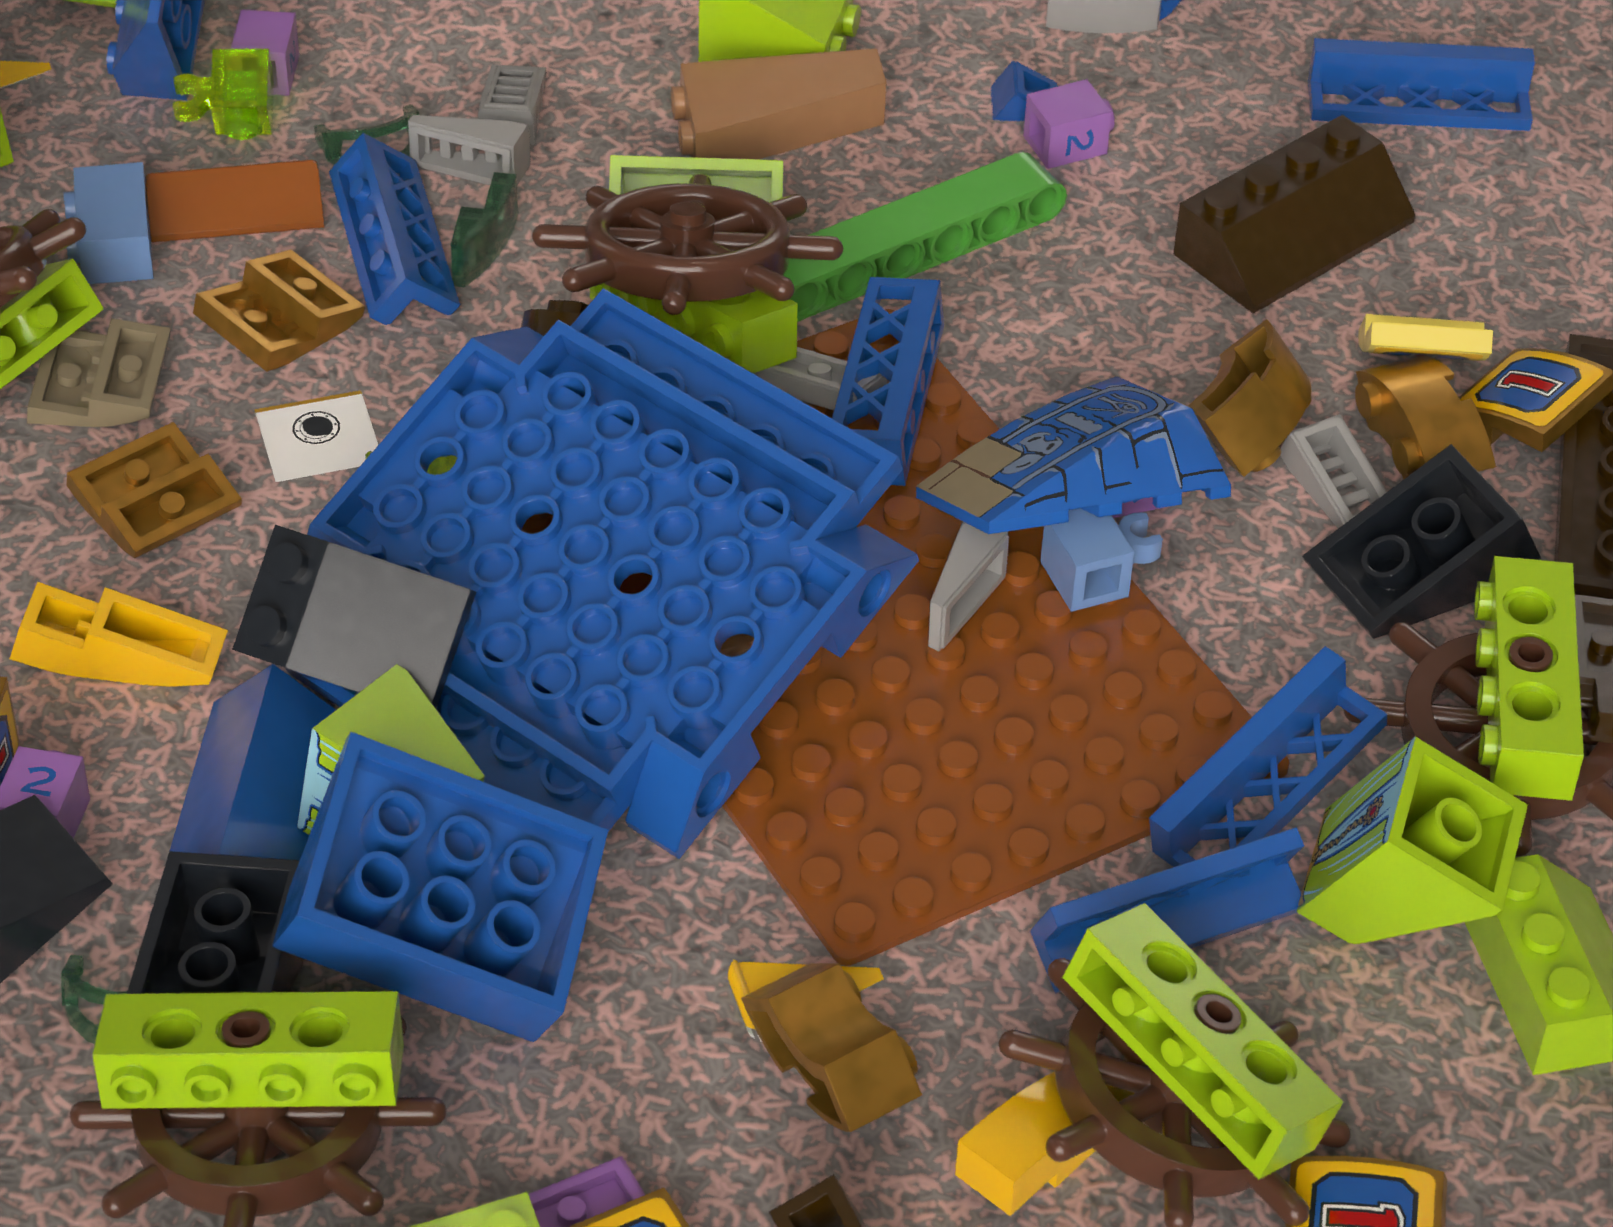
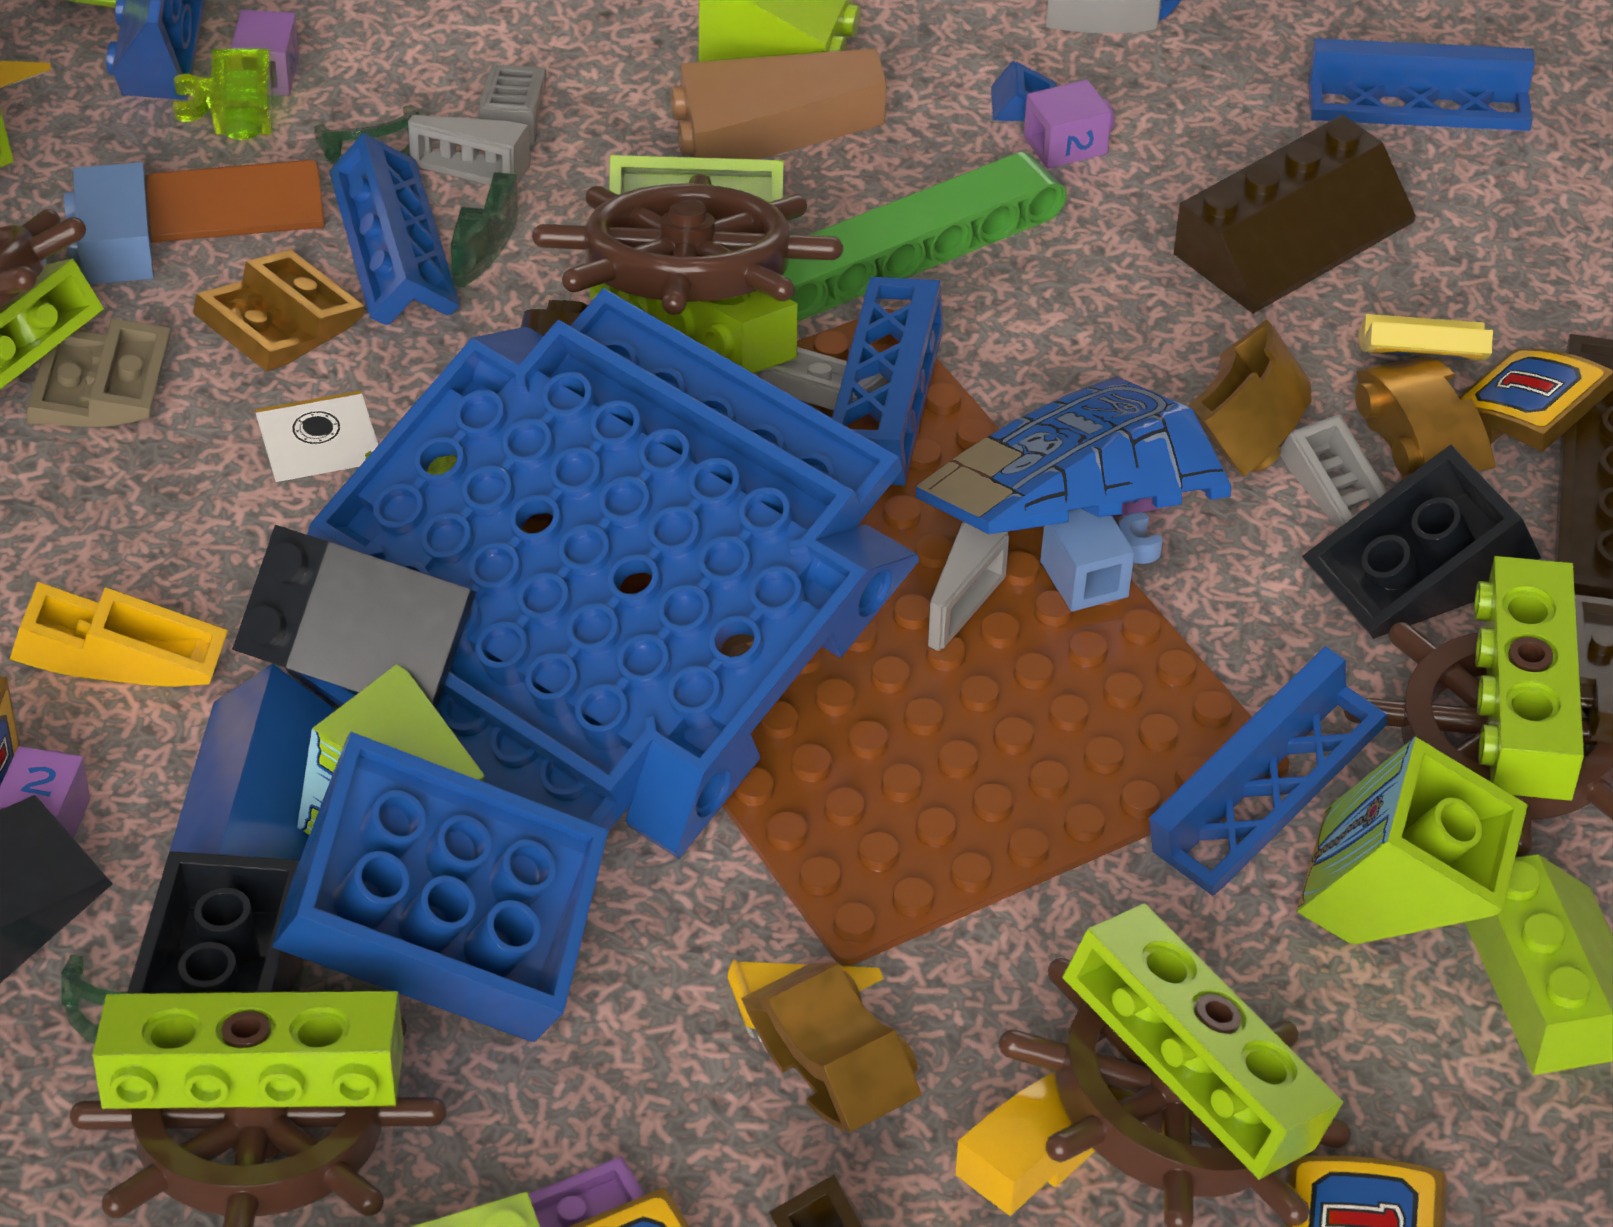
pearl gold slope [66,421,242,558] -> none
blue fence [1030,827,1305,993] -> none

